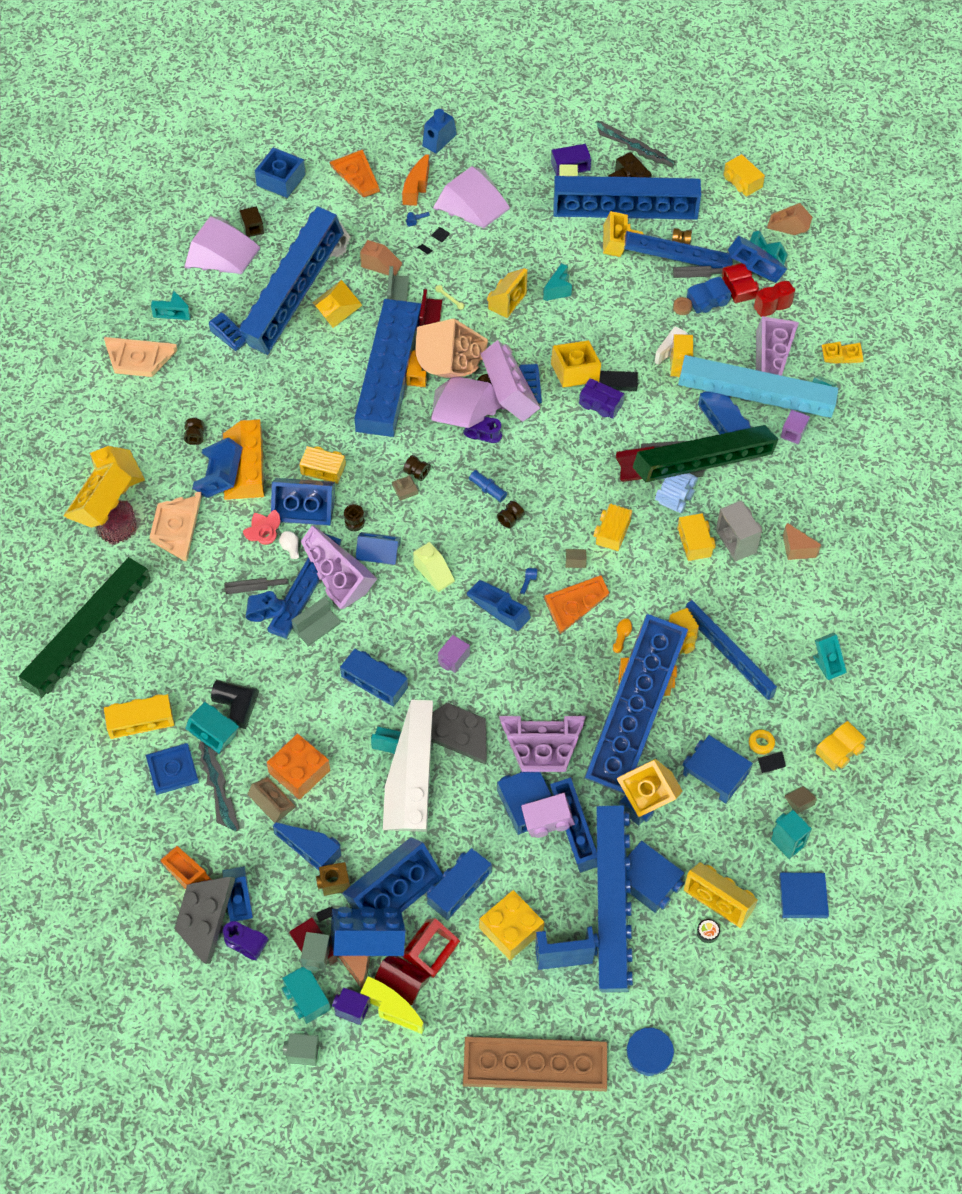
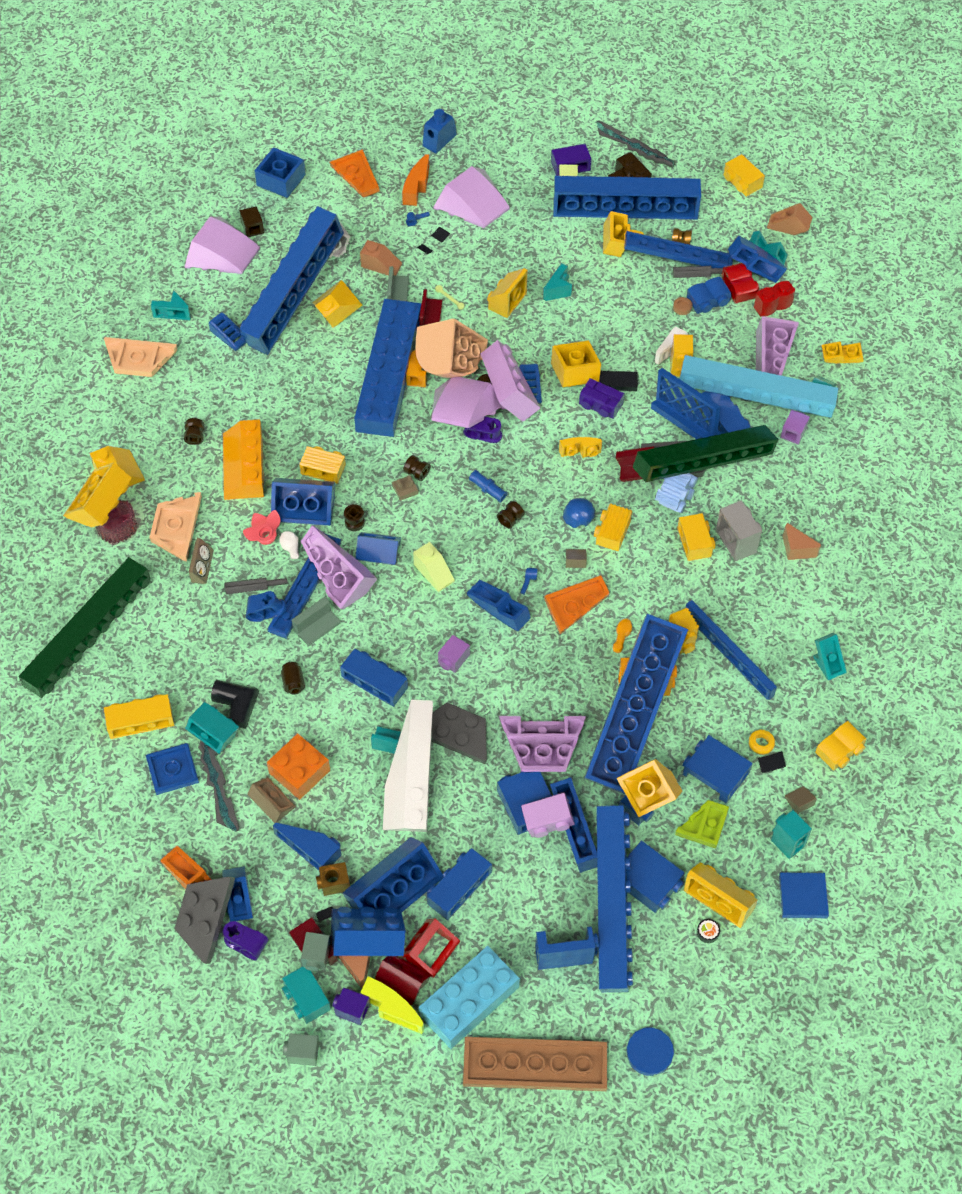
blue panel [192,438,242,498] -> none
yellow brick [479,890,544,960] -> none
none -> slope [189,538,214,584]
none -> dark brown brick [281,662,305,695]
none -> medium azure brick [419,946,520,1049]
none -> yellow slope [559,437,602,458]
none -> blue hair [563,498,595,528]
none -> blue fence [651,368,722,439]
none -> lime wing [675,800,729,849]

